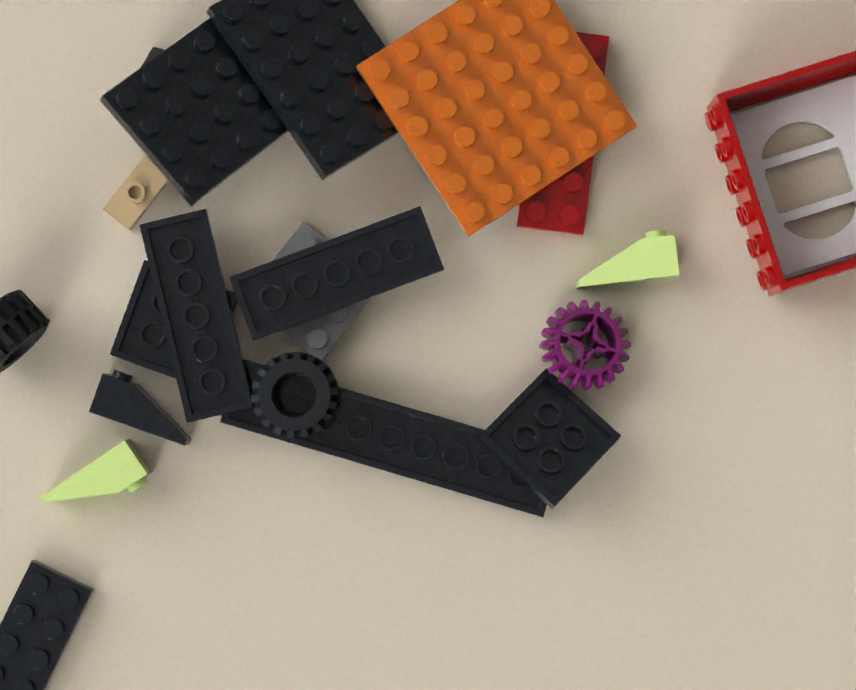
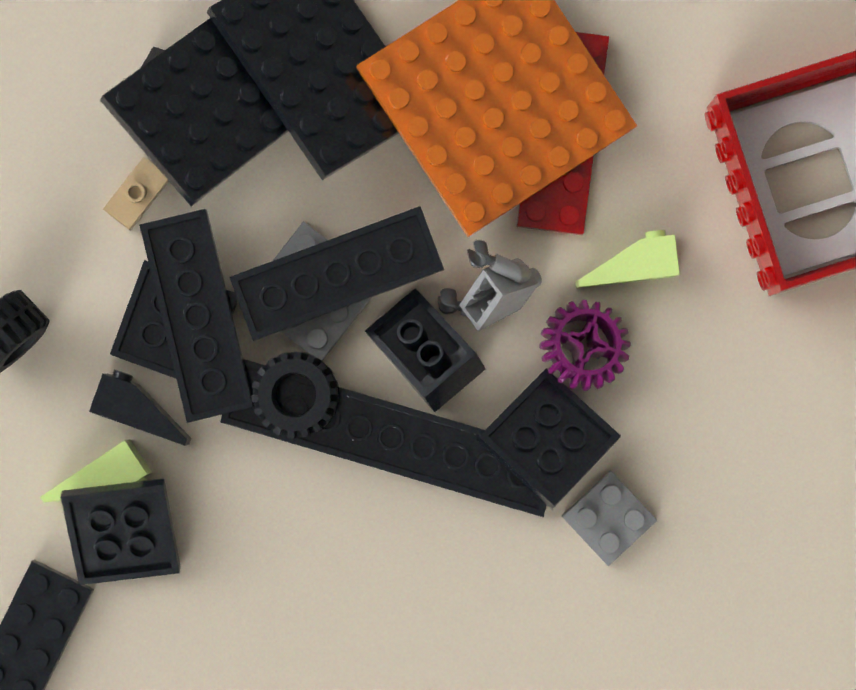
none -> black plate [61,479,181,585]
none -> black slope [365,288,486,412]
none -> light grey torso [438,240,542,331]
none -> light grey plate [562,471,657,566]

